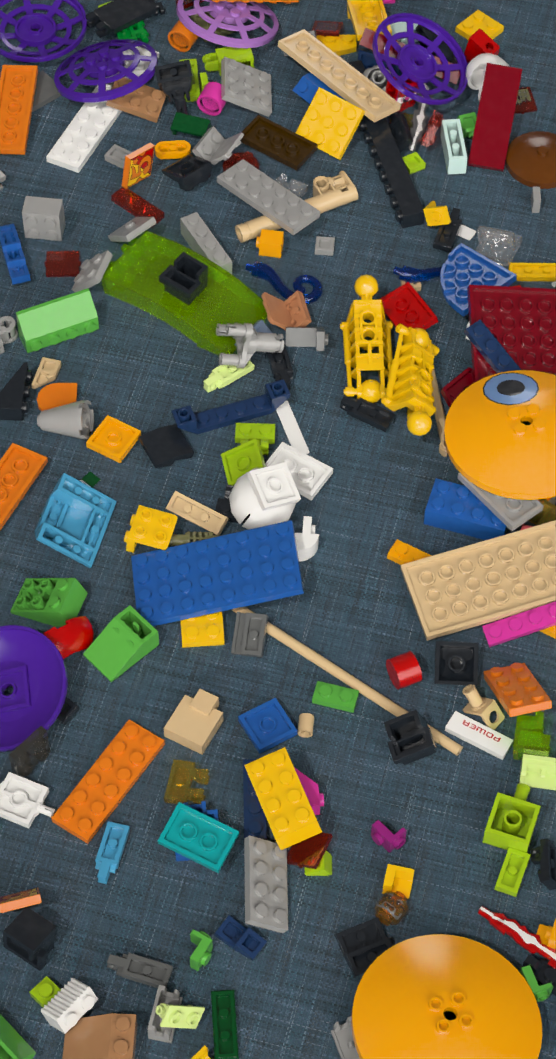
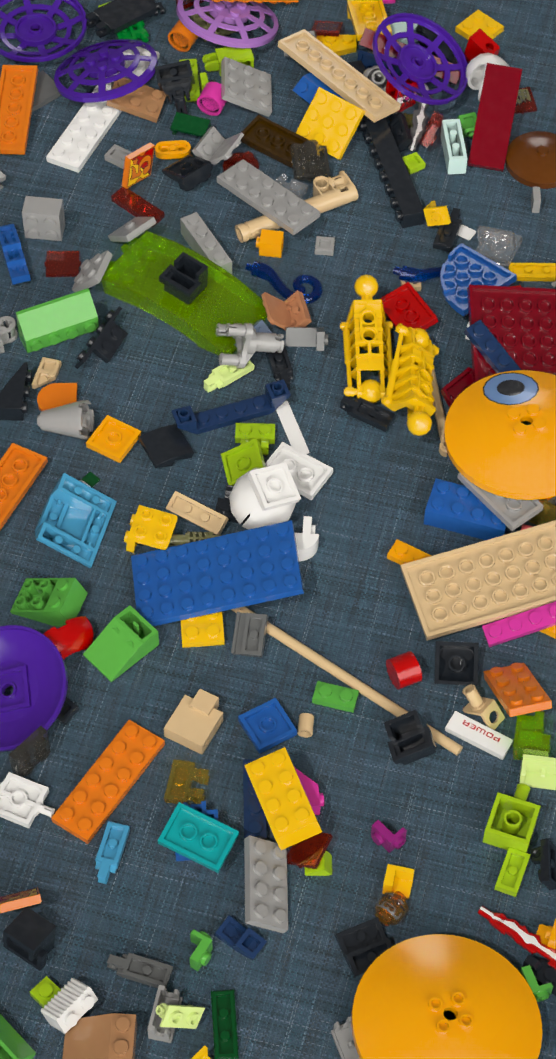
none -> black bracket [75,306,128,369]
none -> clear smoke plate [290,140,330,181]

